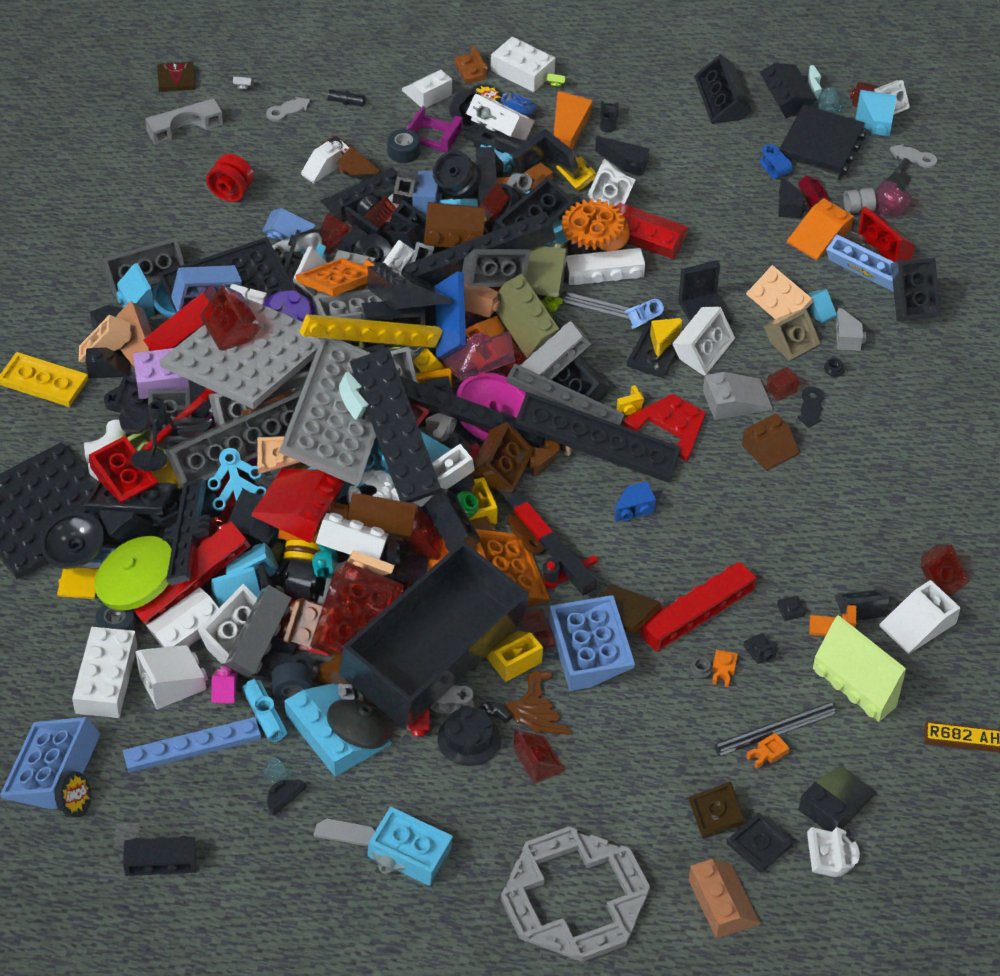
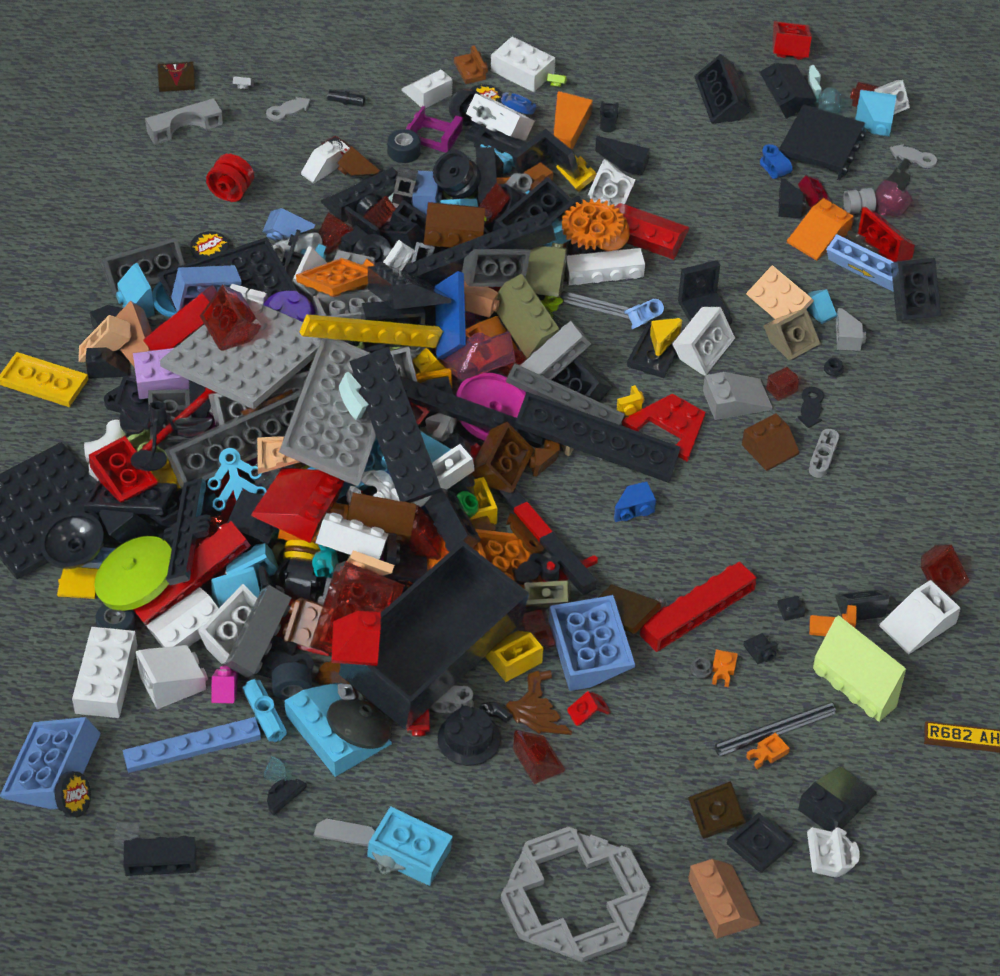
none -> tile [190,231,229,260]
none -> red slope [331,611,381,666]
none -> black brick [512,553,547,585]
none -> olive slope [525,581,572,608]
none -> red bracket [567,691,611,726]
none -> red slope [772,21,812,59]
none -> light grey beam [809,429,839,478]

